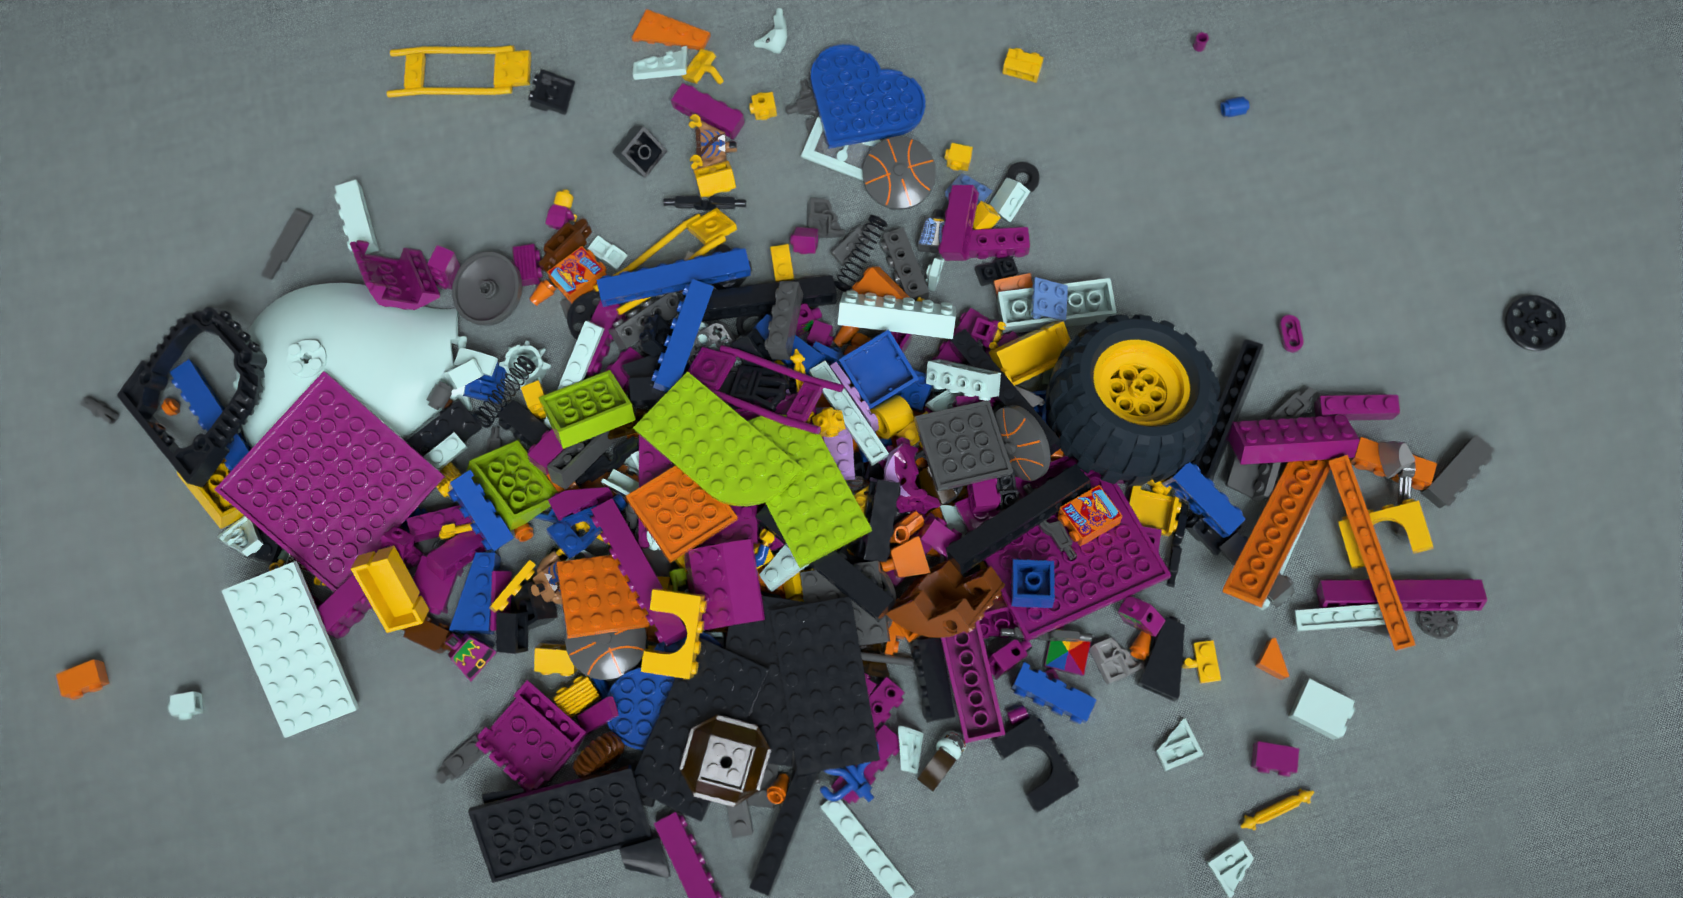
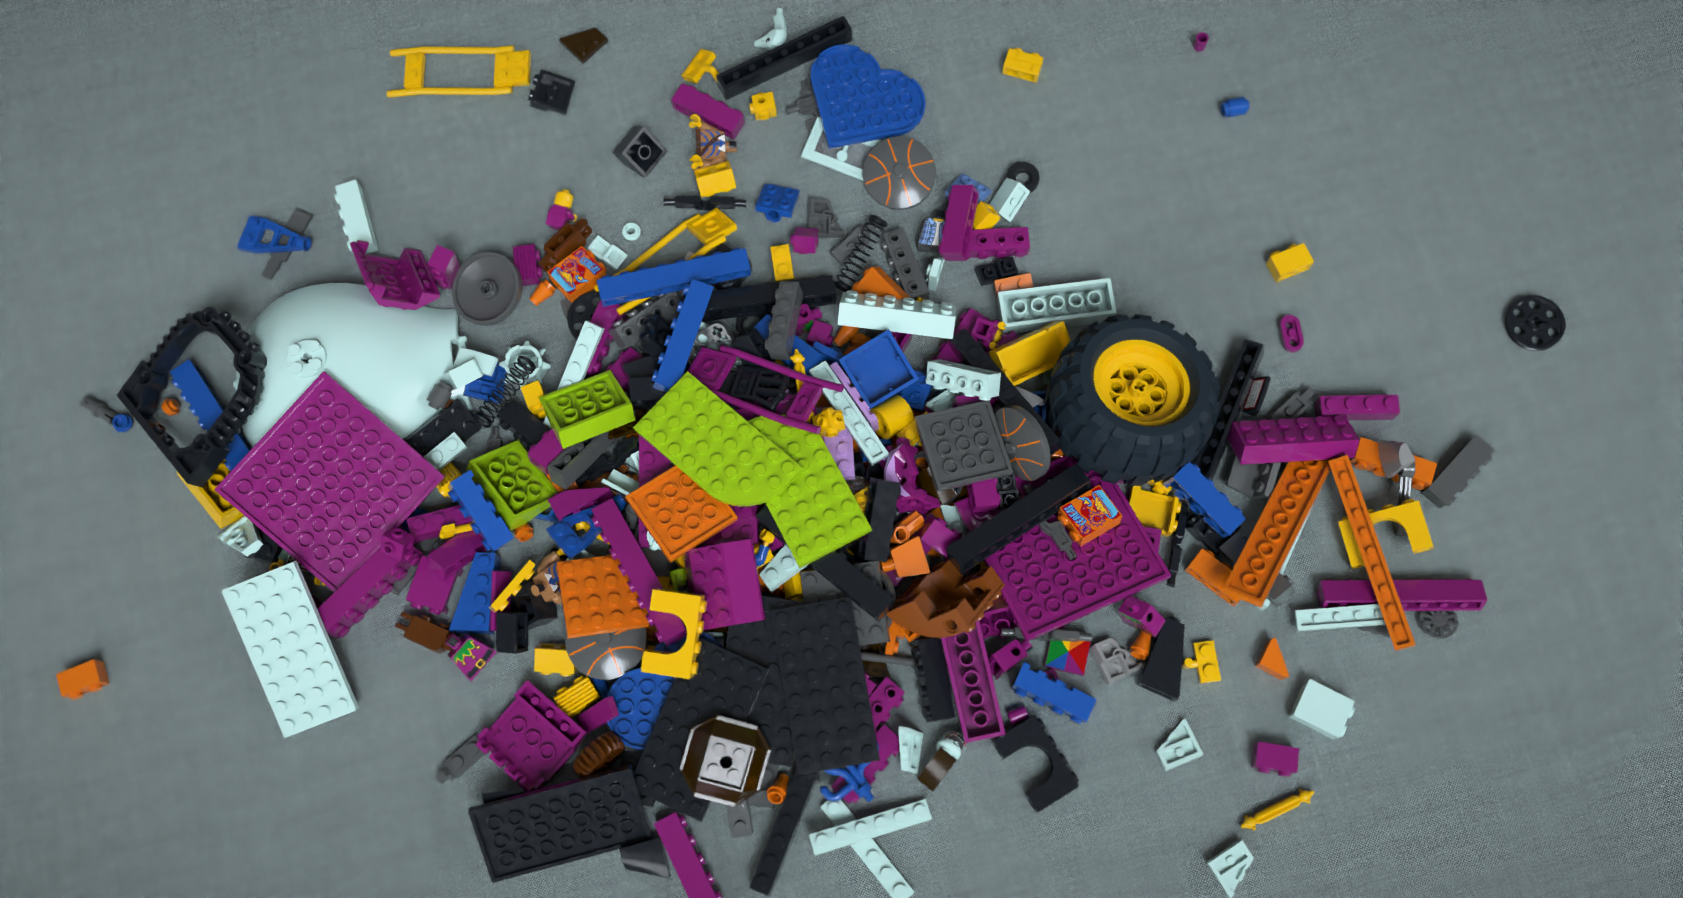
light aqua brick [168,691,203,720] -> none
yellow piece [351,546,429,633] -> none
orange wing [632,9,711,50] -> none
light aqua wing [633,46,688,80] -> none
yellow brick [944,143,973,171] -> none
blue brick [1011,559,1055,608] -> none
medium blue hinge [1031,277,1068,321] -> none
none -> blue plate [112,414,133,433]
none -> blue plate [236,215,312,254]
none -> dark brown wing [559,27,609,64]
none -> light aqua plate [622,223,641,241]
none -> black brick [716,16,852,100]
none -> blue plate [755,183,800,223]
none -> light aqua plate [808,799,932,856]
none -> orange brick [1185,549,1240,607]
none -> slope [1242,376,1271,417]
none -> yellow brick [1266,243,1314,283]

